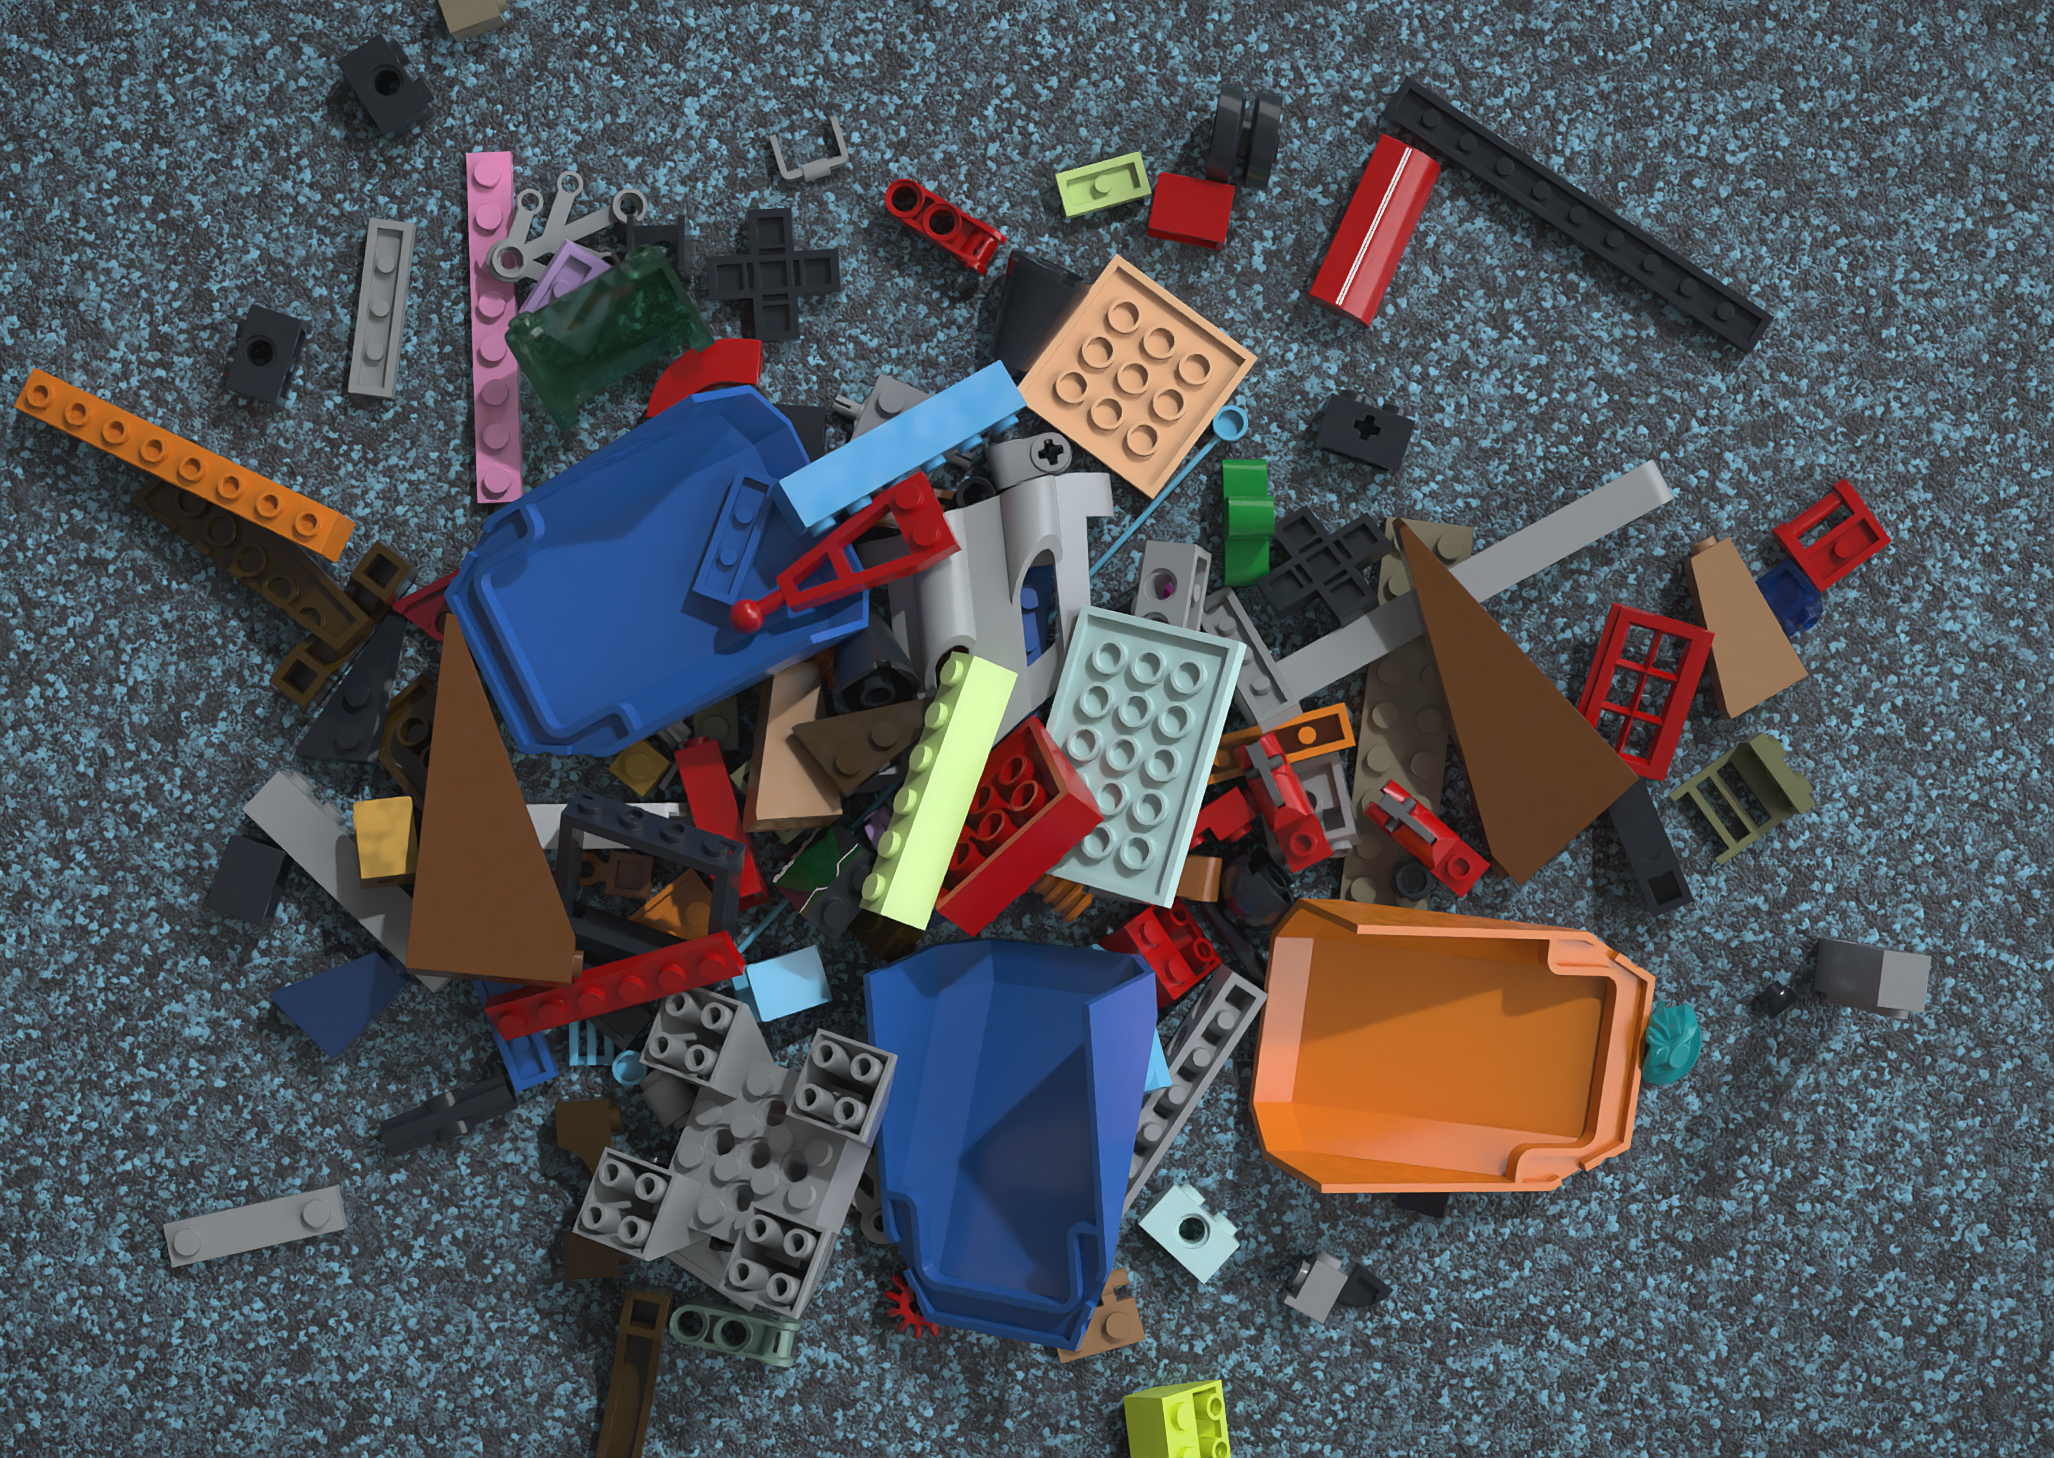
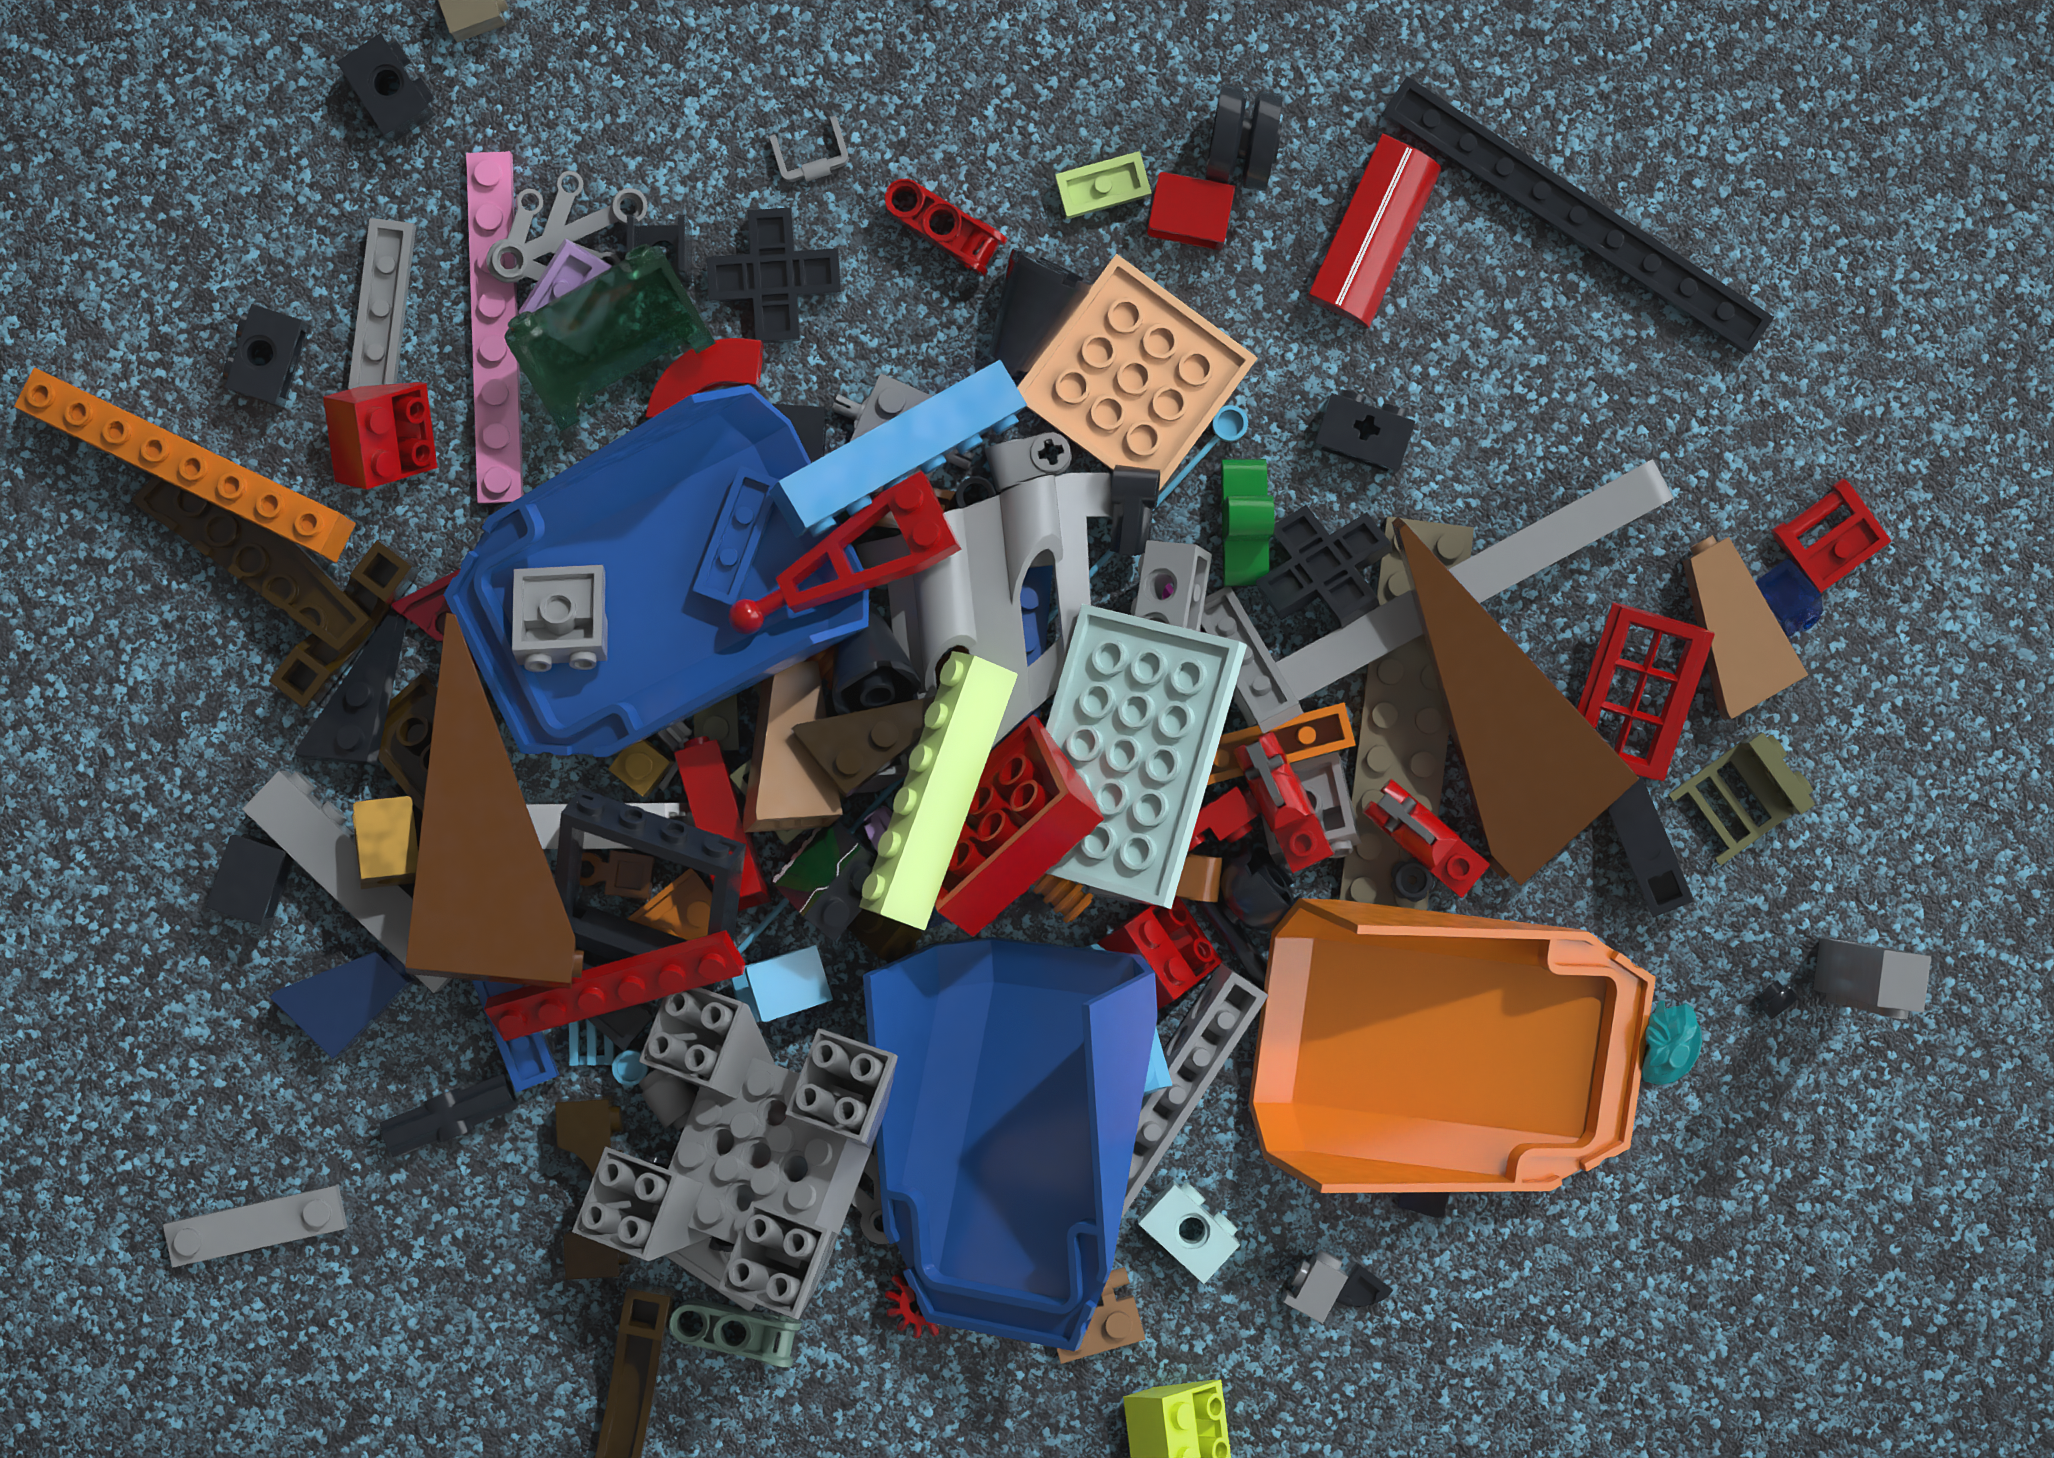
none -> red slope [323,382,438,490]
none -> light grey plate [512,565,608,672]
none -> black piece [1110,465,1160,556]

